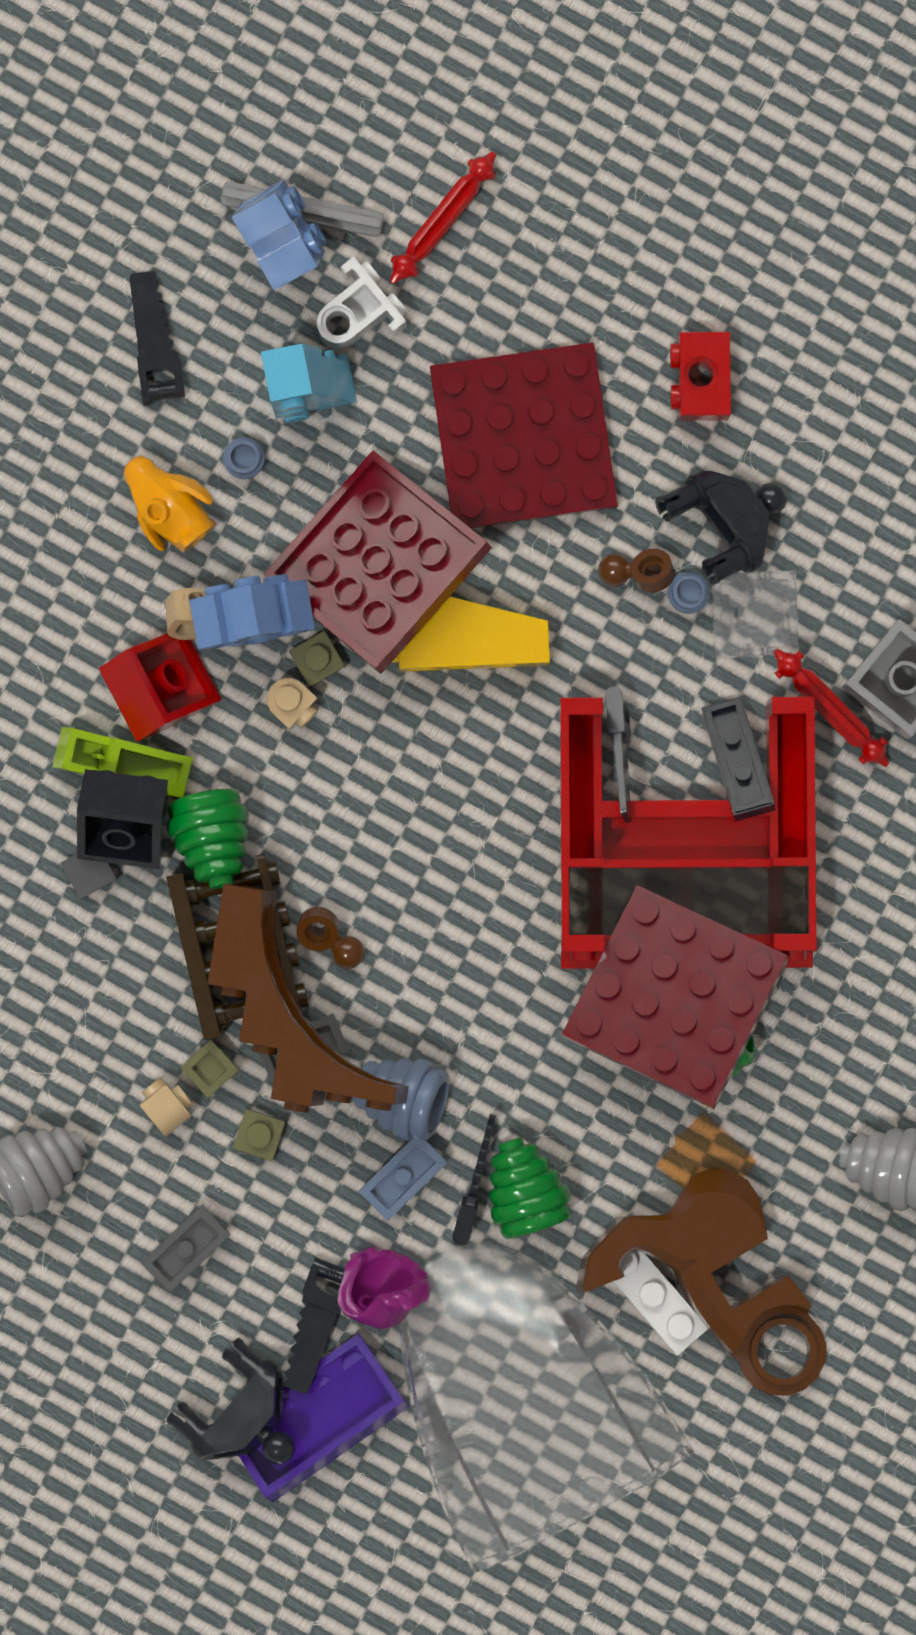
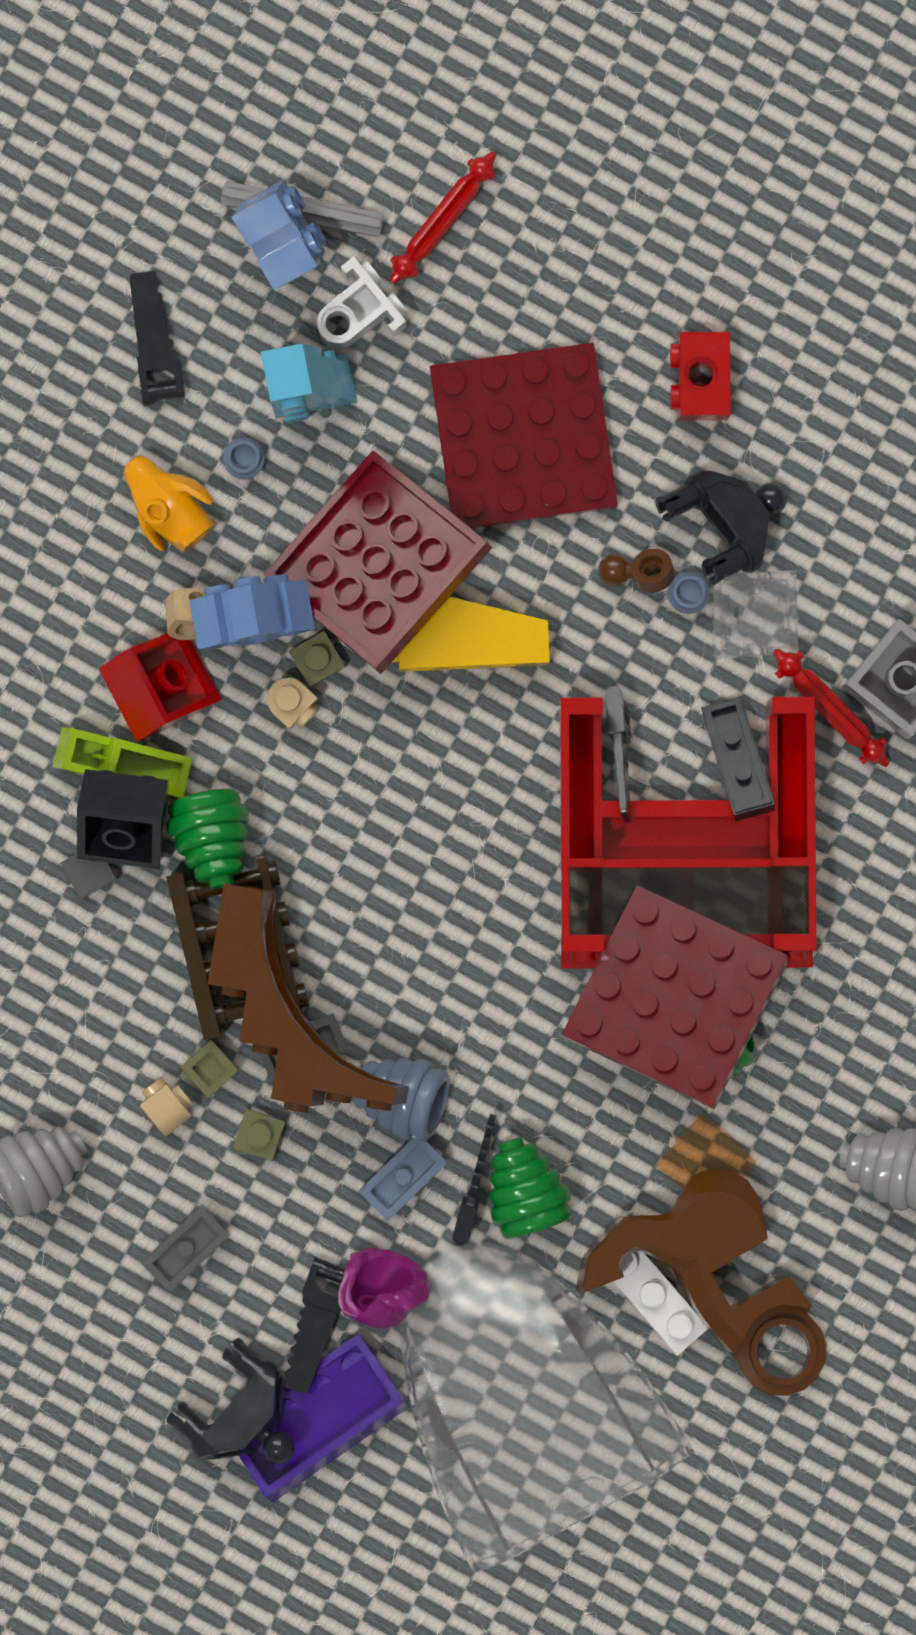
reddish brown plate [296,907,365,969] -> none

